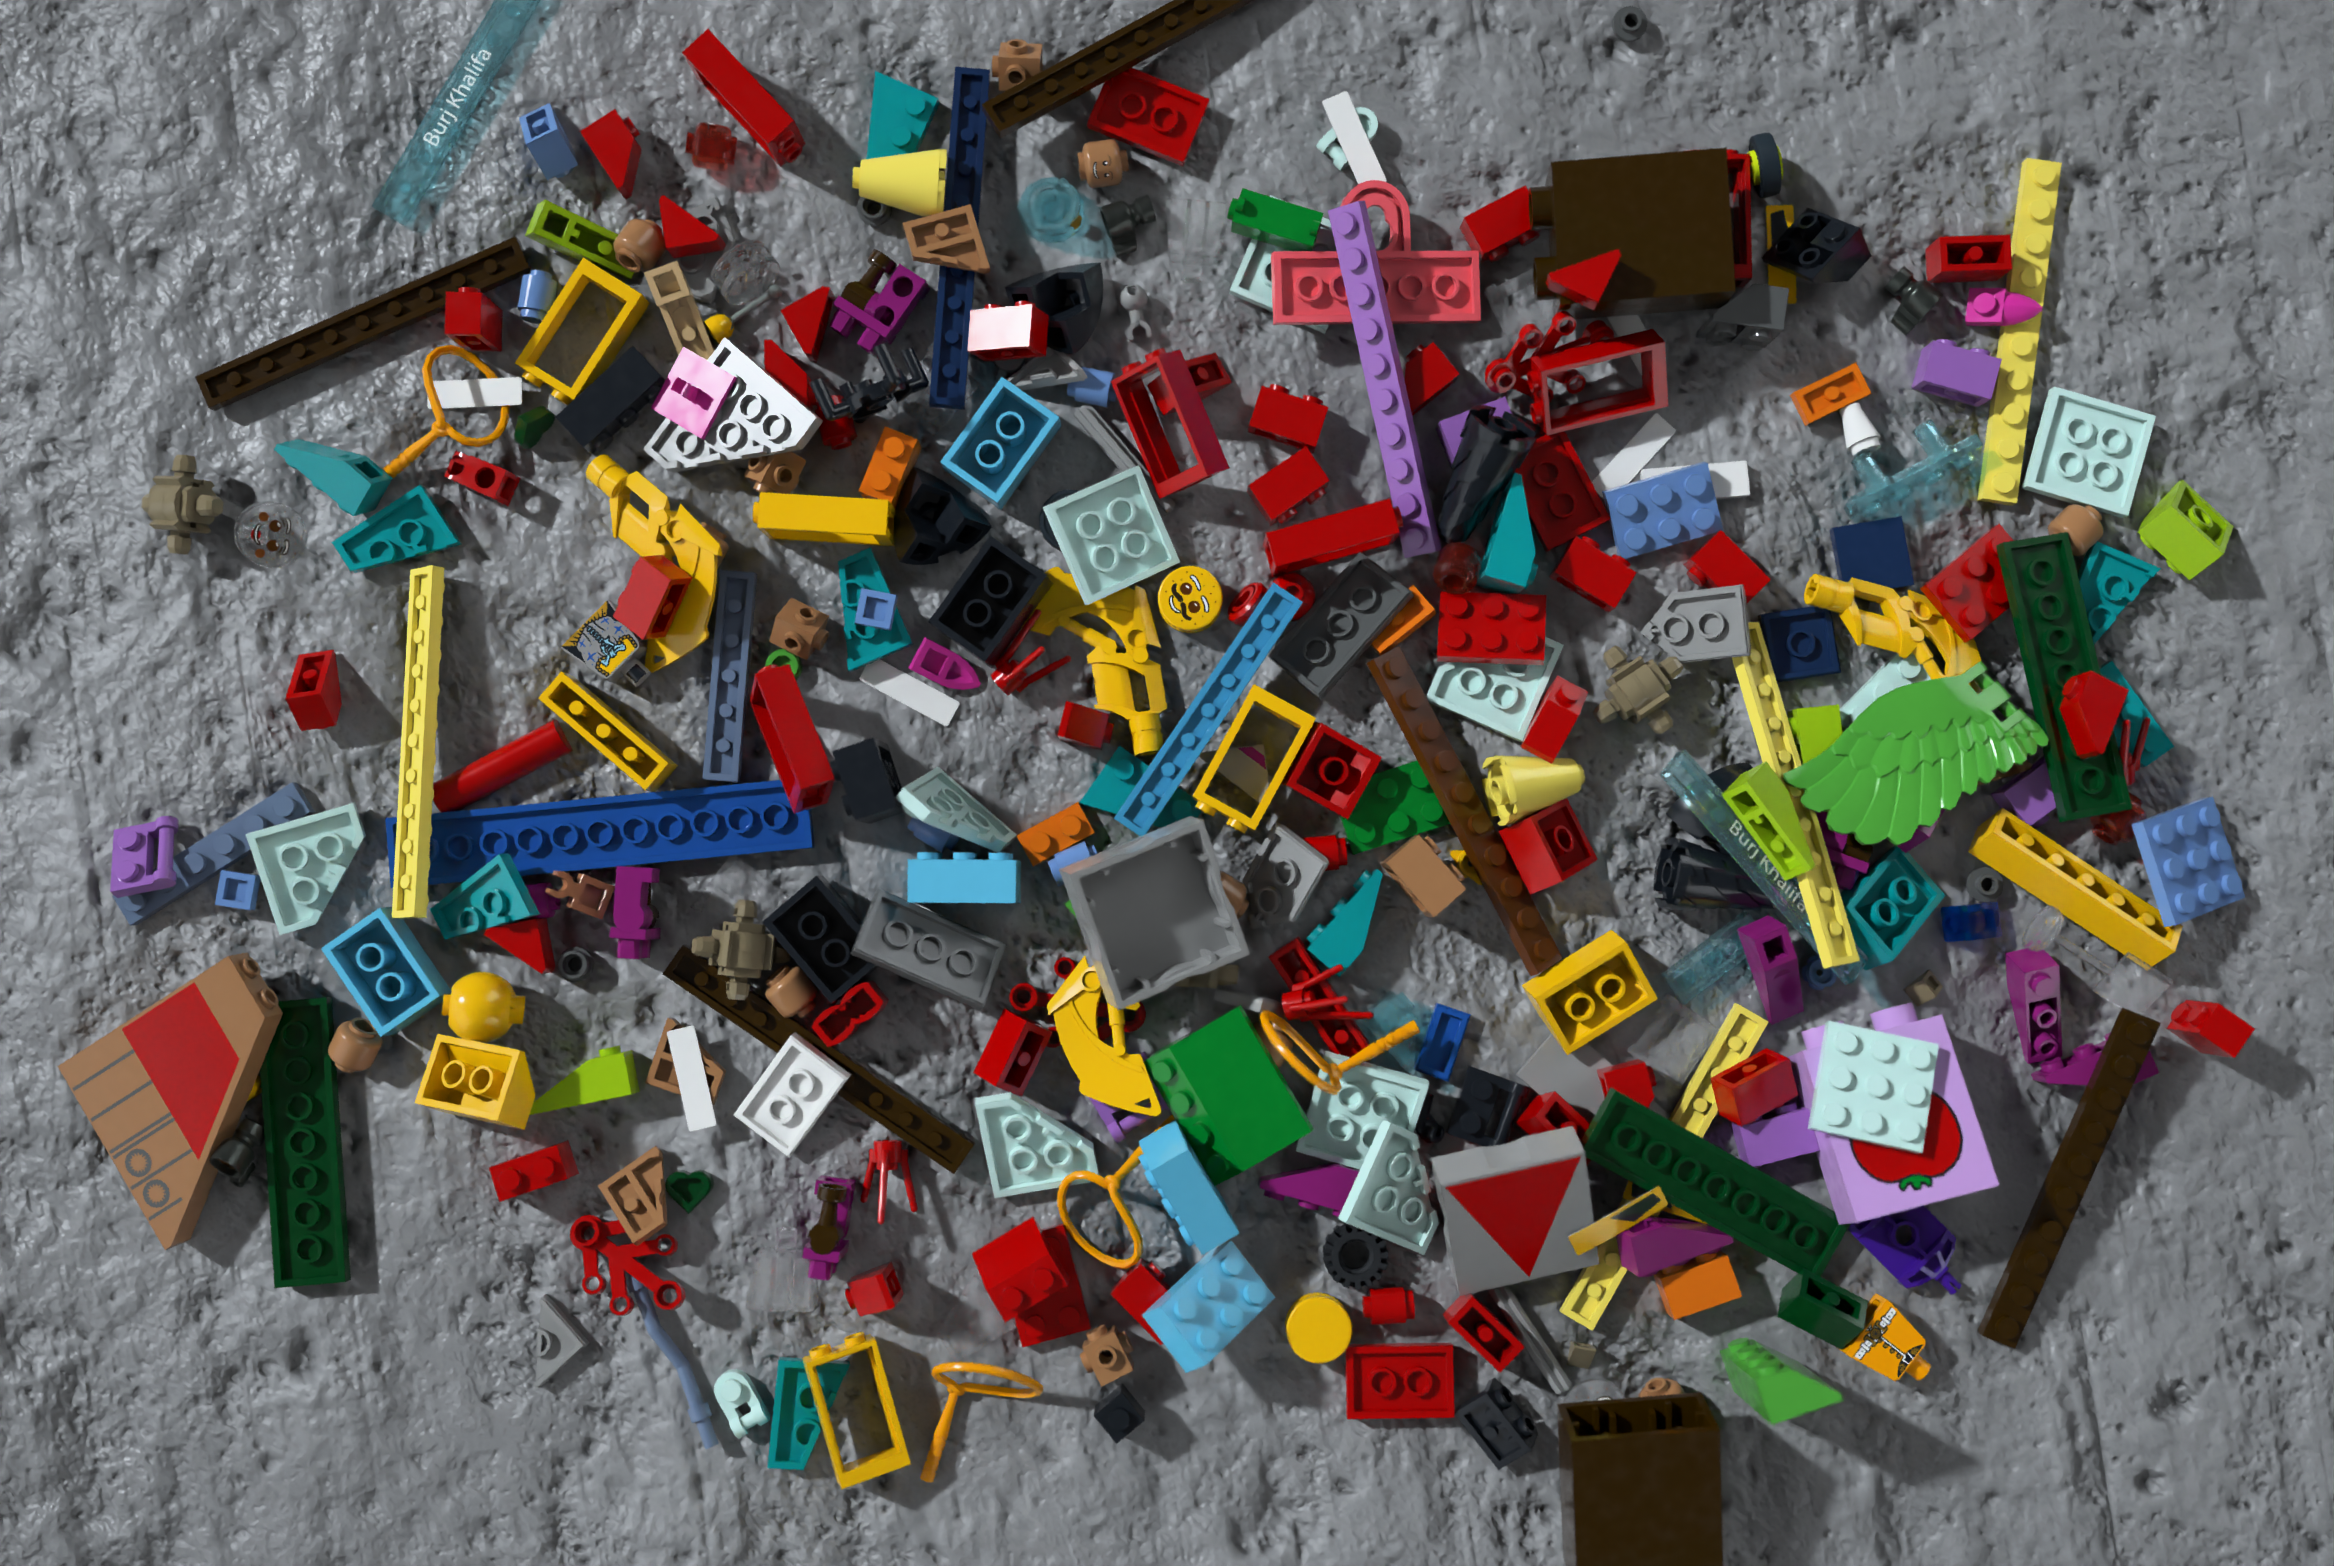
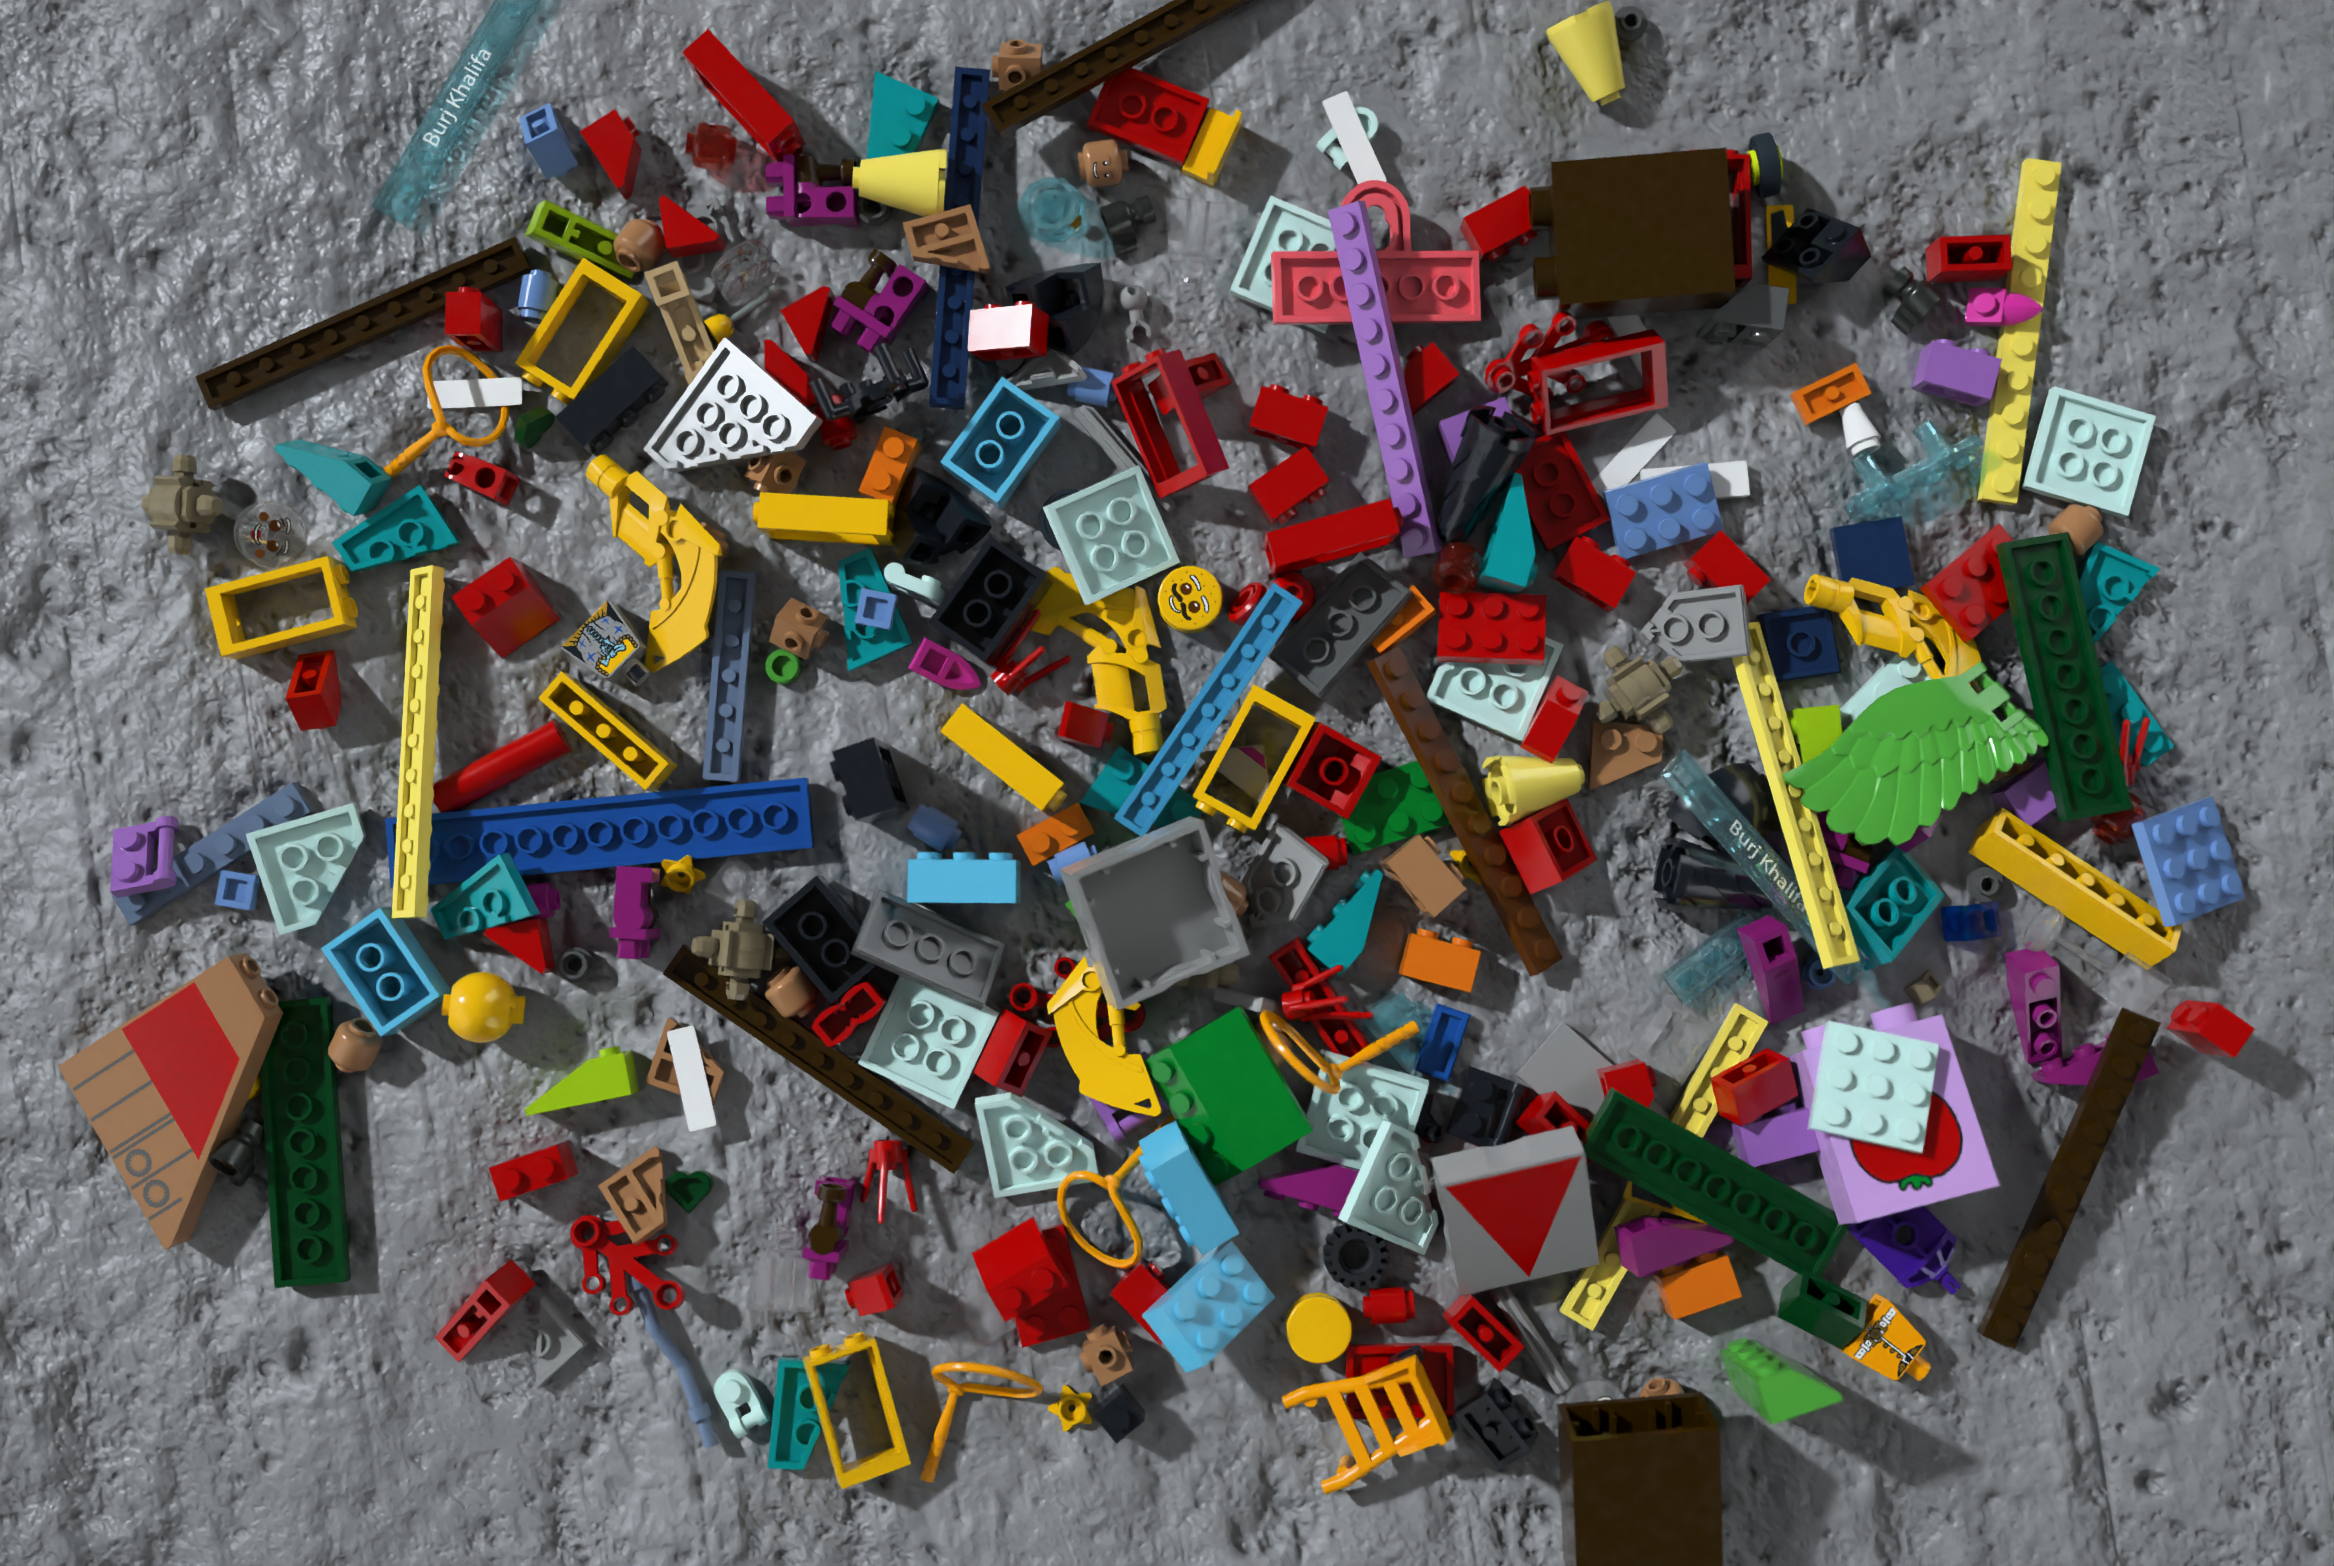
yellow slope [415,1034,536,1130] -> none
nougat plate [545,870,615,919] -> none
red brick [613,555,693,640] -> none
piece [651,347,737,440] -> none
white tile [734,1032,851,1158] -> none
red window [749,664,835,814] -> none
white sticker [859,660,960,726] -> none
light aqua plate [895,767,1017,853] -> none
green brick [1227,188,1323,251] -> none
yellow slope [1522,930,1658,1055] -> none
red slope [1546,249,1621,310] -> none
dark tan piece [1567,1341,1597,1369] -> none
yellow sticker [1568,1186,1668,1255] -> none
lime slope [1722,761,1815,881] -> none
red slope [2059,670,2129,759] -> none
lime slope [2138,479,2234,580] -> none
none -> yellow window [204,556,358,660]
none -> red slope [434,1259,536,1363]
none -> red slope [451,557,561,659]
none -> yellow plate [661,855,706,894]
none -> magenta hips [765,154,860,228]
none -> light aqua plate [858,976,1000,1109]
none -> light aqua plate [884,562,946,606]
none -> yellow window [940,703,1068,814]
none -> yellow plate [1048,1385,1092,1432]
none -> yellow panel [1182,107,1243,187]
none -> light orange hand [1282,1345,1458,1495]
none -> orange brick [1398,928,1481,993]
none -> light yellow cone [1545,0,1625,106]
none -> medium nougat wing [1587,721,1663,790]

